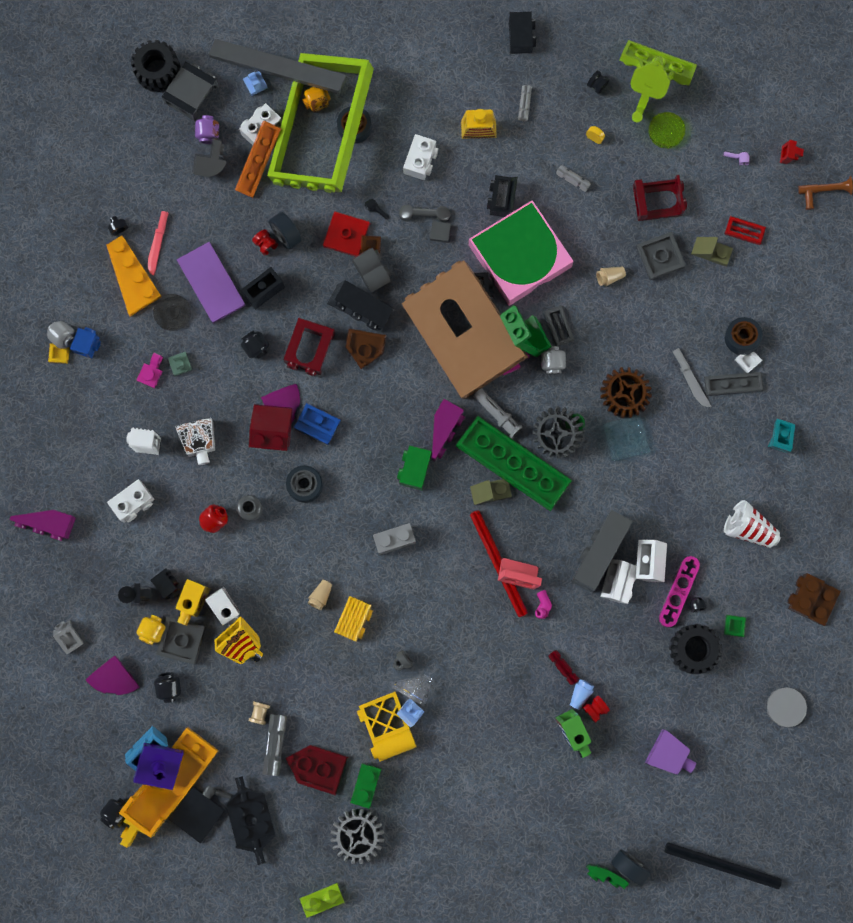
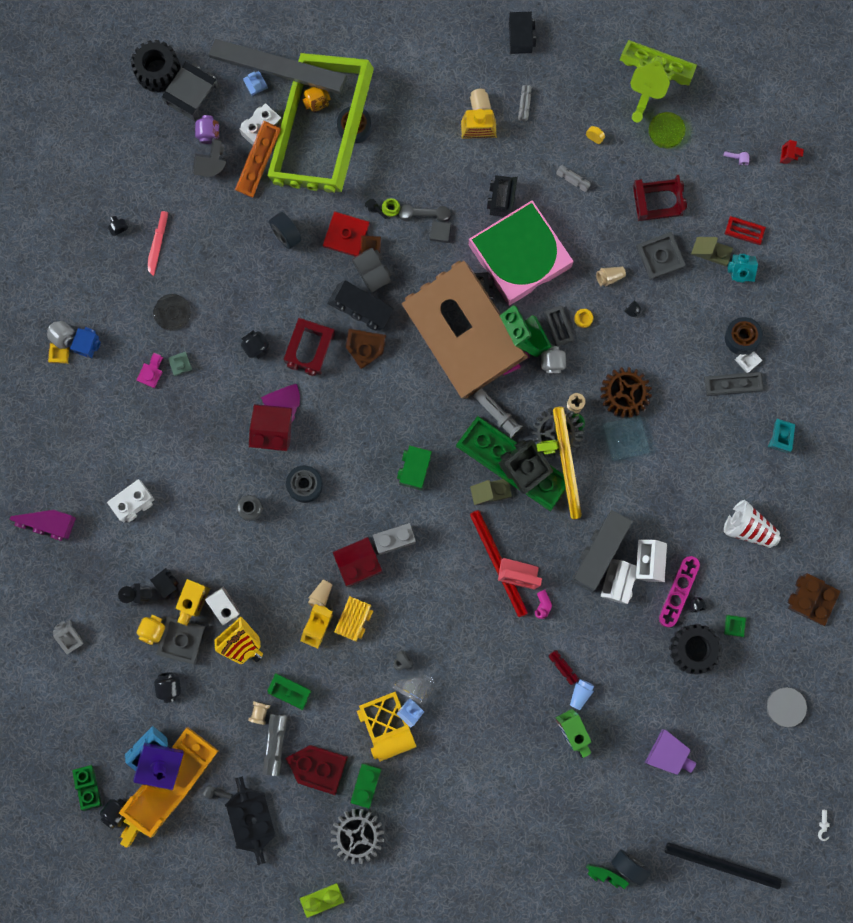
magenta brick [86,656,140,695] -> none
light orange wing [106,235,162,316] -> none
white brick [127,427,161,455] -> none
black tile [169,786,225,844] -> none
torso [175,417,215,465] -> none
medium lavender tile [177,242,246,324] -> none
red head [199,504,228,533] -> none
black brick [241,267,285,310] -> none
red wheel [252,229,278,256] -> none
blue plate [294,403,341,445] -> none
white brick [403,134,439,180] -> none
magenta slope [432,399,465,461] -> none
red wheel [583,695,610,723] -> none
black wheel [587,70,610,94] -> none
light grey piece [673,348,711,407] -> none
dark orange piece [798,176,853,210] -> none
none -> green slope [72,765,102,811]
none -> green hinge [267,673,312,710]
none -> yellow brick [300,604,333,649]
none -> dark red slope [333,537,383,588]
none -> lime plate [382,198,400,217]
none -> tan brick [470,89,491,110]
none -> pearl dark grey plate [498,439,553,494]
none -> lime plate [537,440,559,454]
none -> yellow axle [553,407,582,519]
none -> tan bush [567,393,585,413]
none -> yellow tile [574,309,593,328]
none -> black hinge [624,300,641,317]
none -> teal brick [728,254,758,282]
none -> white hand [818,810,830,841]

